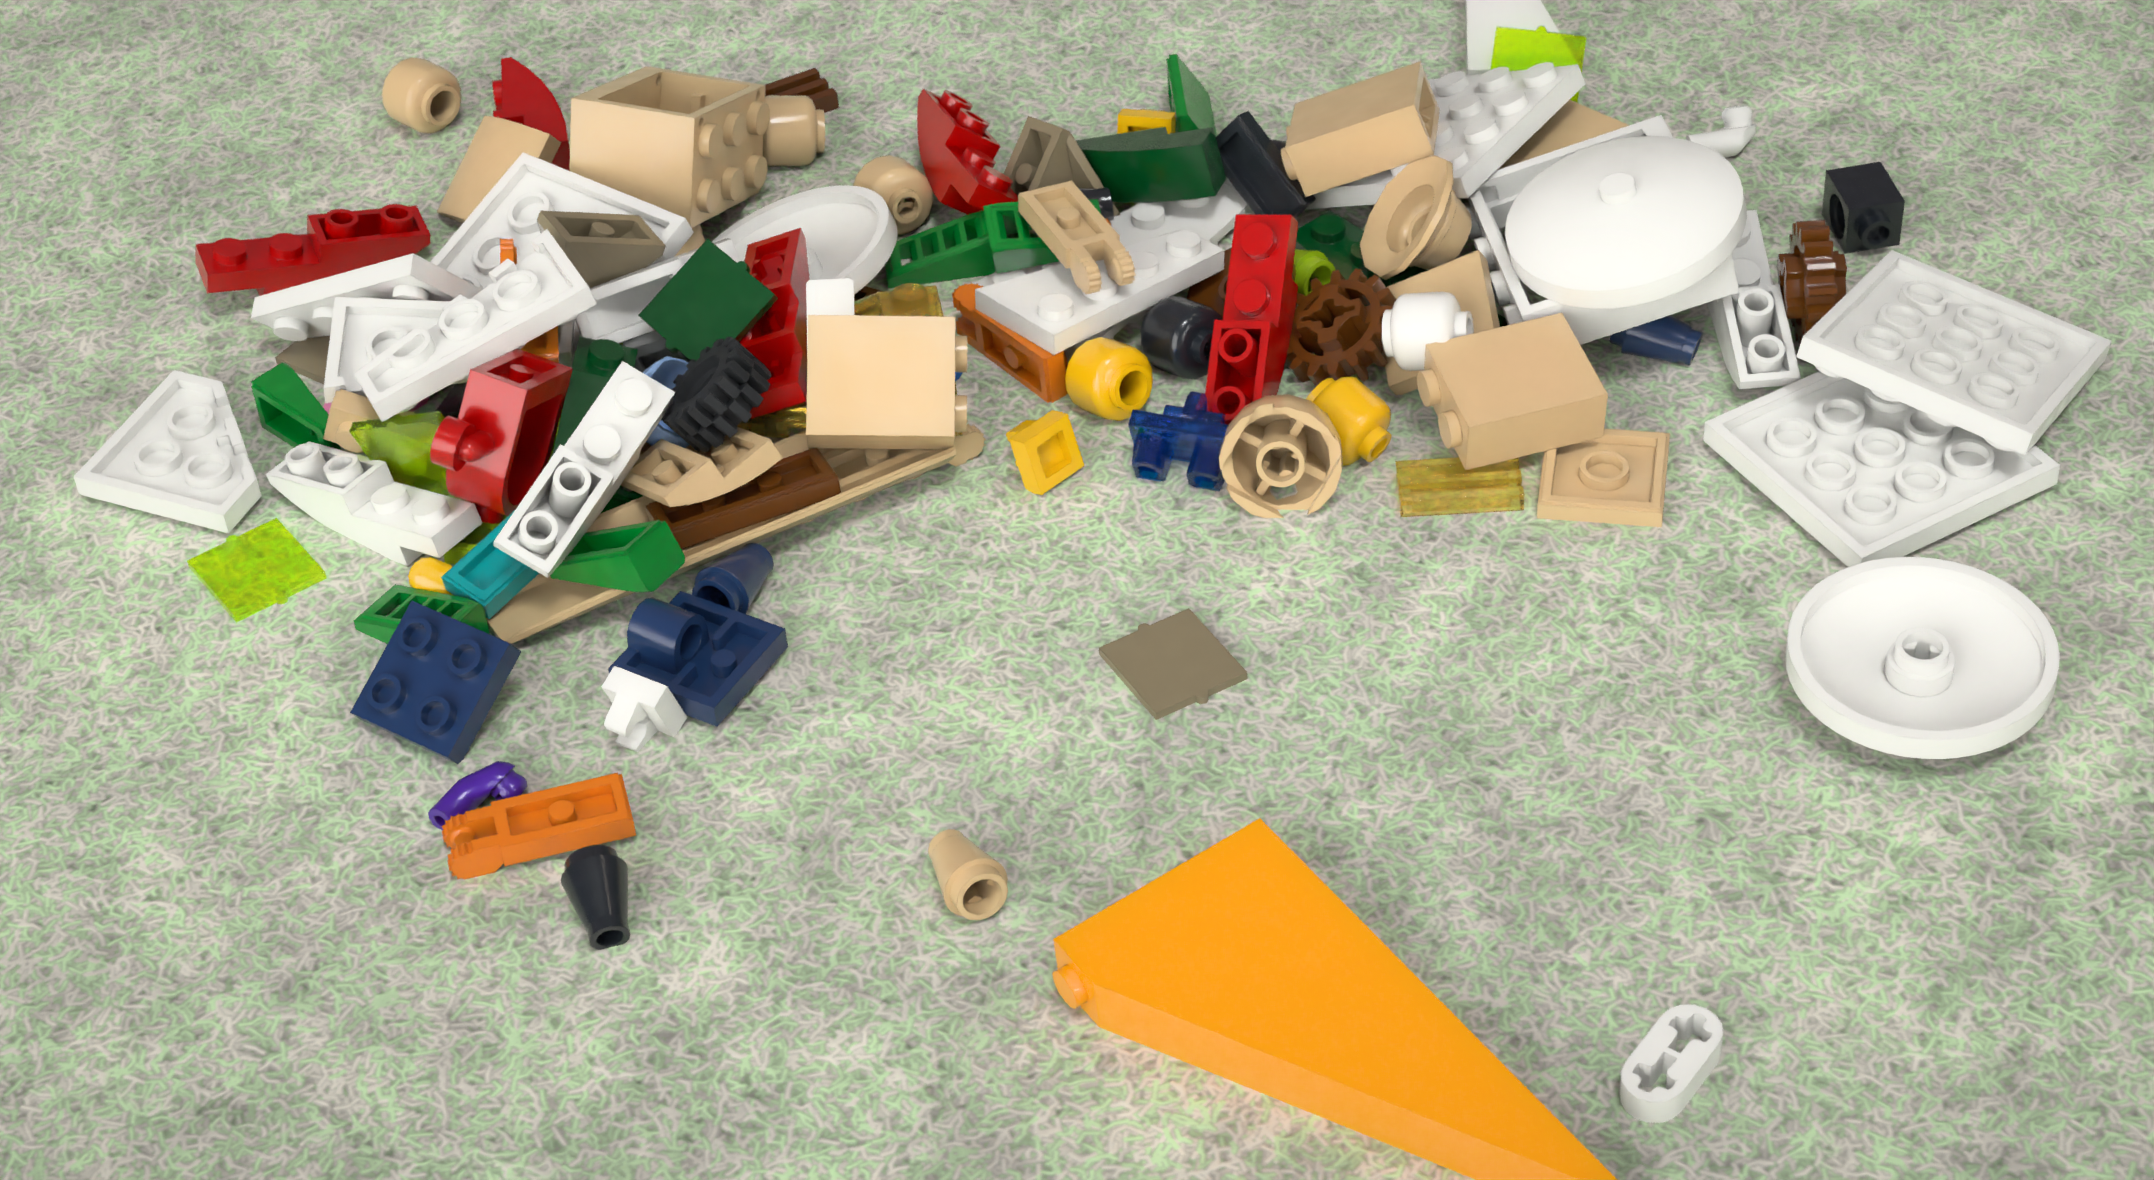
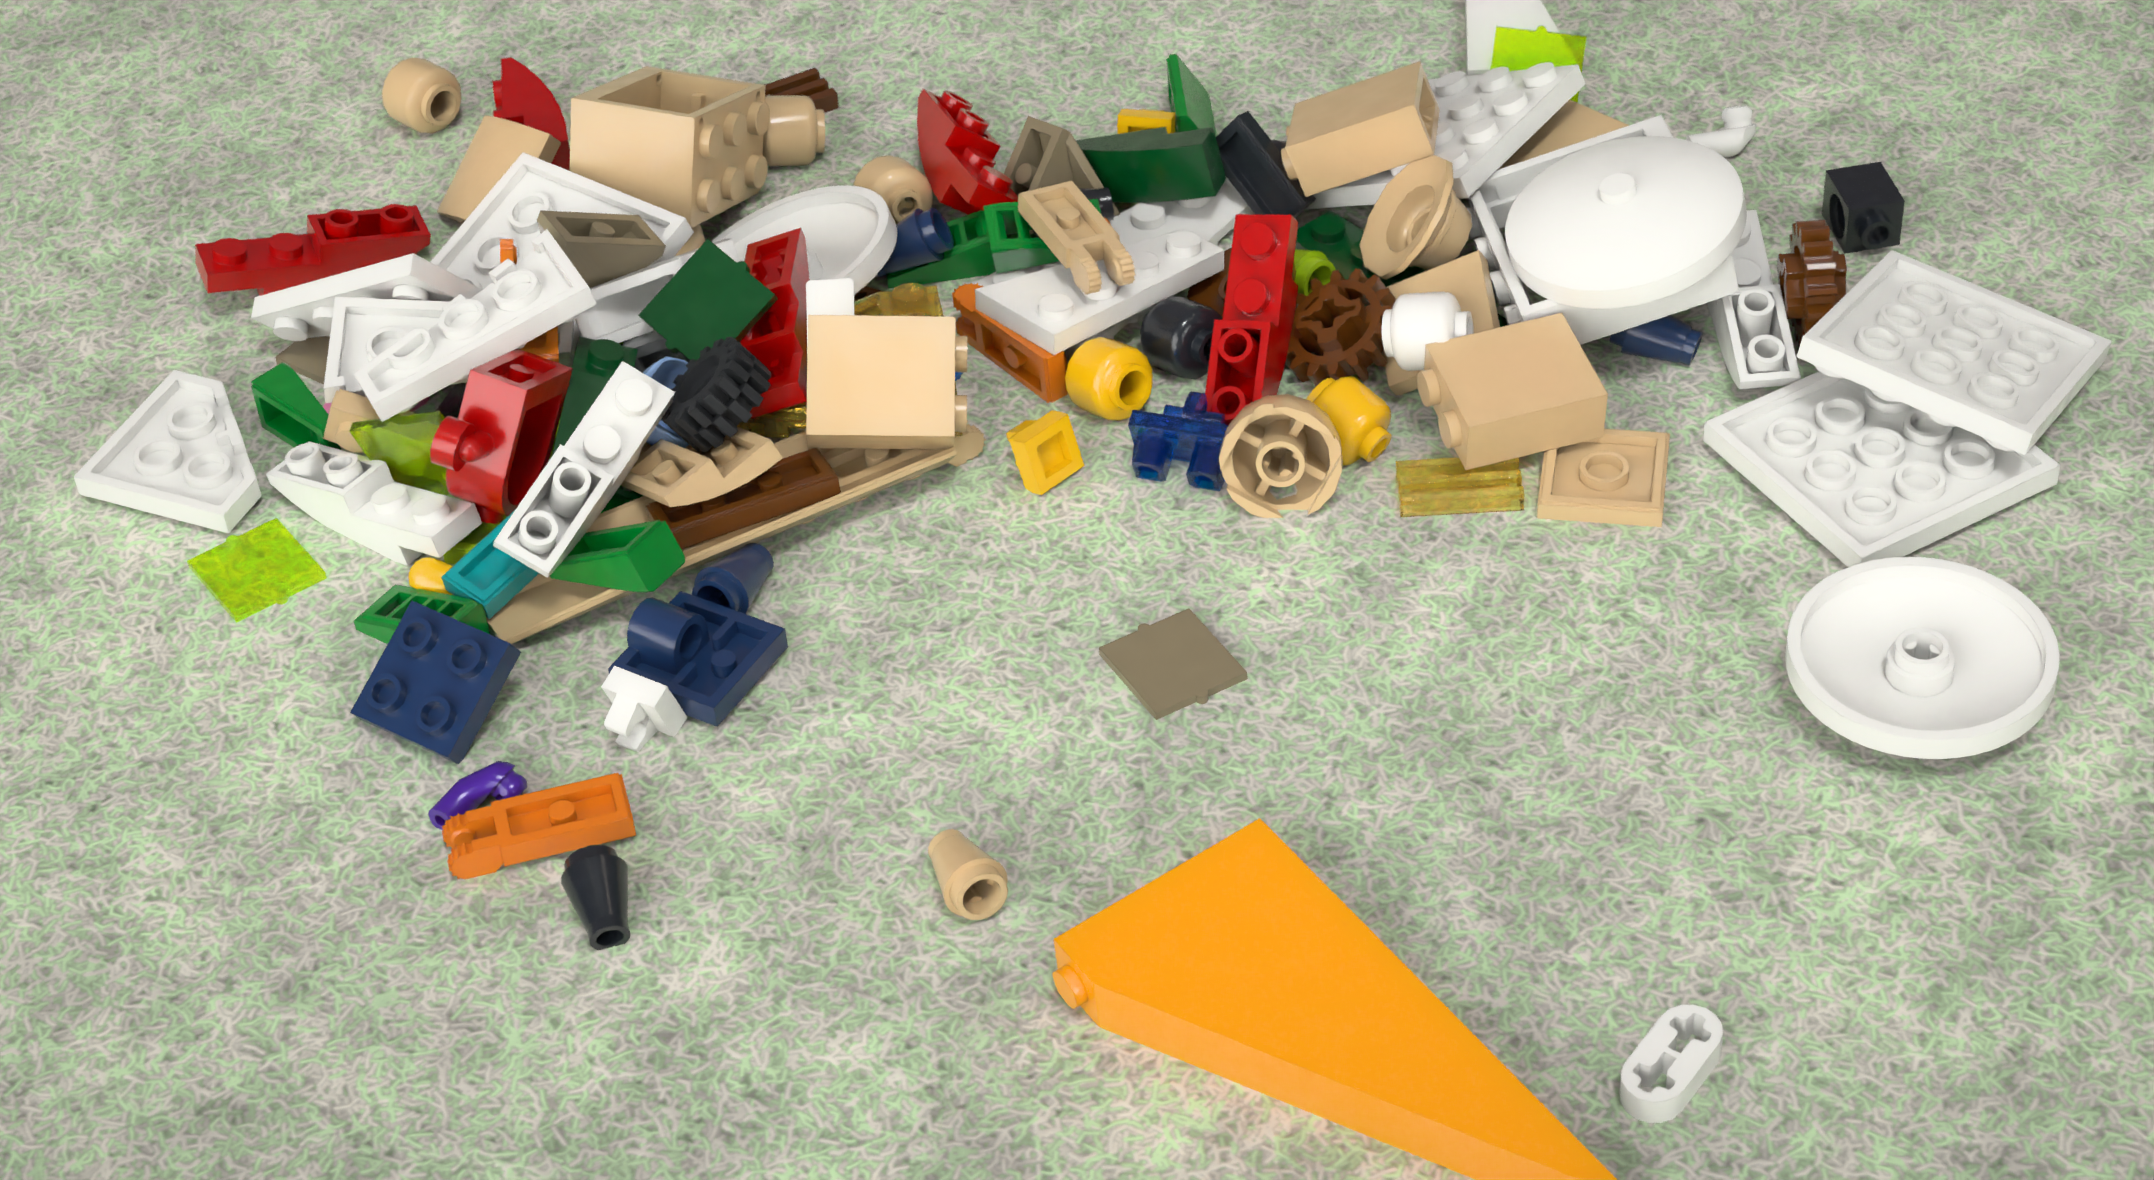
none -> dark blue cone [877,207,954,277]

